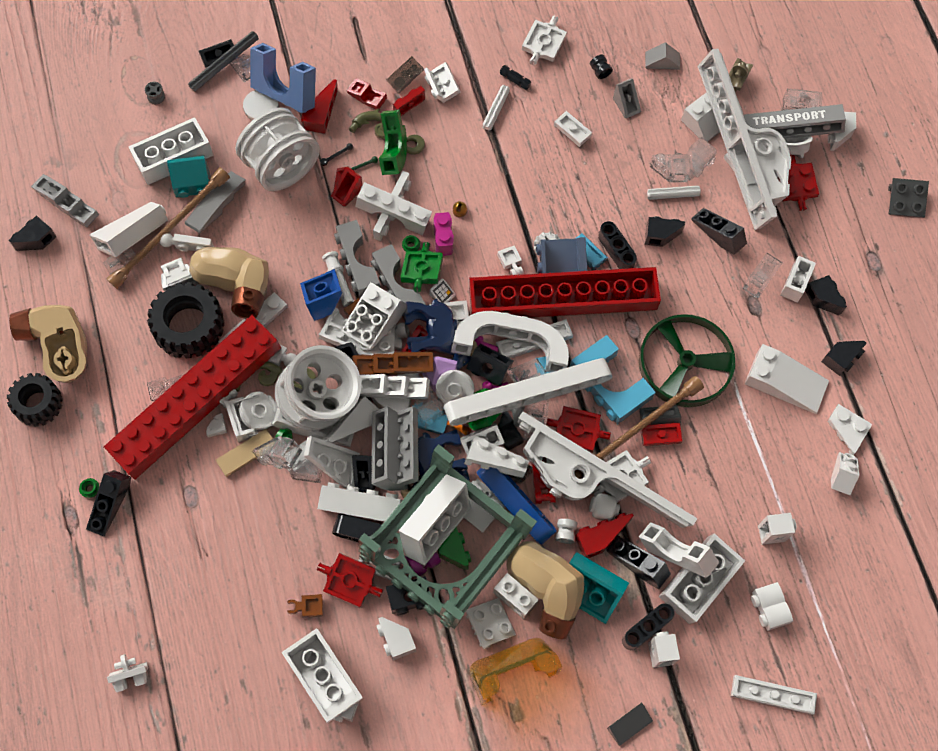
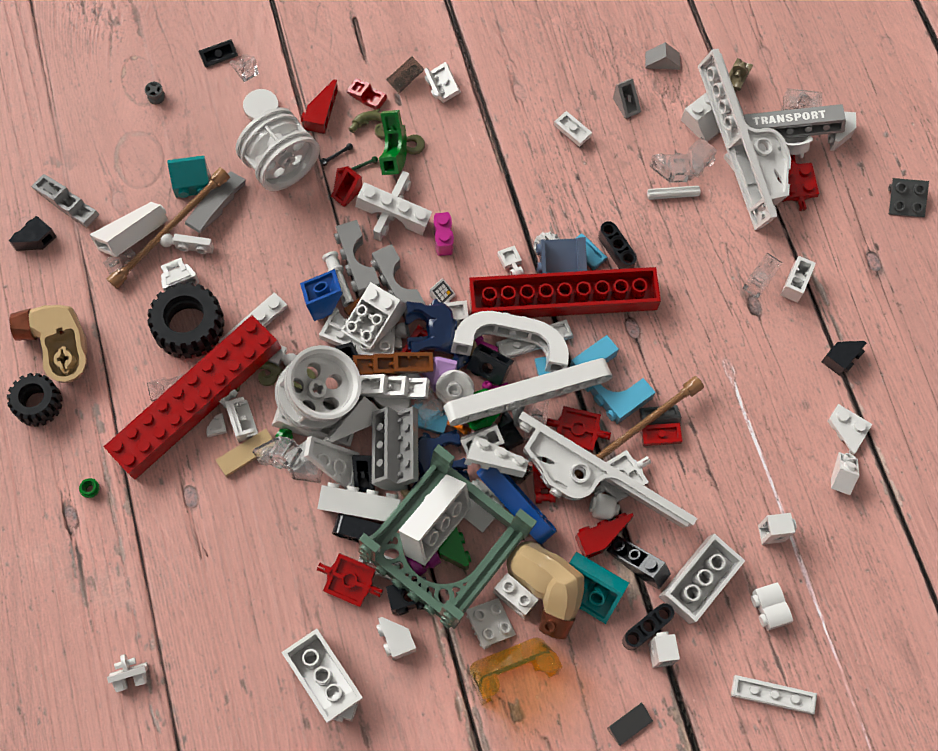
black slope [86,470,131,536] -> none
white brick [129,117,214,185] -> none
dark grey axle [188,31,259,91] -> none
tan piece [189,247,269,319] -> none
white tile [239,391,277,431] -> none
medium blue arch [250,43,316,113] -> none
dark orange plate [287,594,323,617] -> none
red plate [393,85,425,116] -> none
green plate [400,242,443,292] -> none
green plate [402,235,420,252] -> none
pearl gold hinge [453,201,467,217] -> none
white axle [483,85,510,131] -> none
black axle [500,65,531,90] -> none
clear slope [507,358,547,383] -> none
white plate [521,16,567,65] -> none
white wheel [555,519,578,544] -> none
black wheel [590,54,613,79] -> none
dark green piece [639,314,735,407] -> none
white arch [639,522,719,578] -> none
black slope [644,216,685,247] -> none
black slope [691,208,747,255] -> none
white slope [745,344,829,414] -> none
black slope [805,275,847,315] -> none

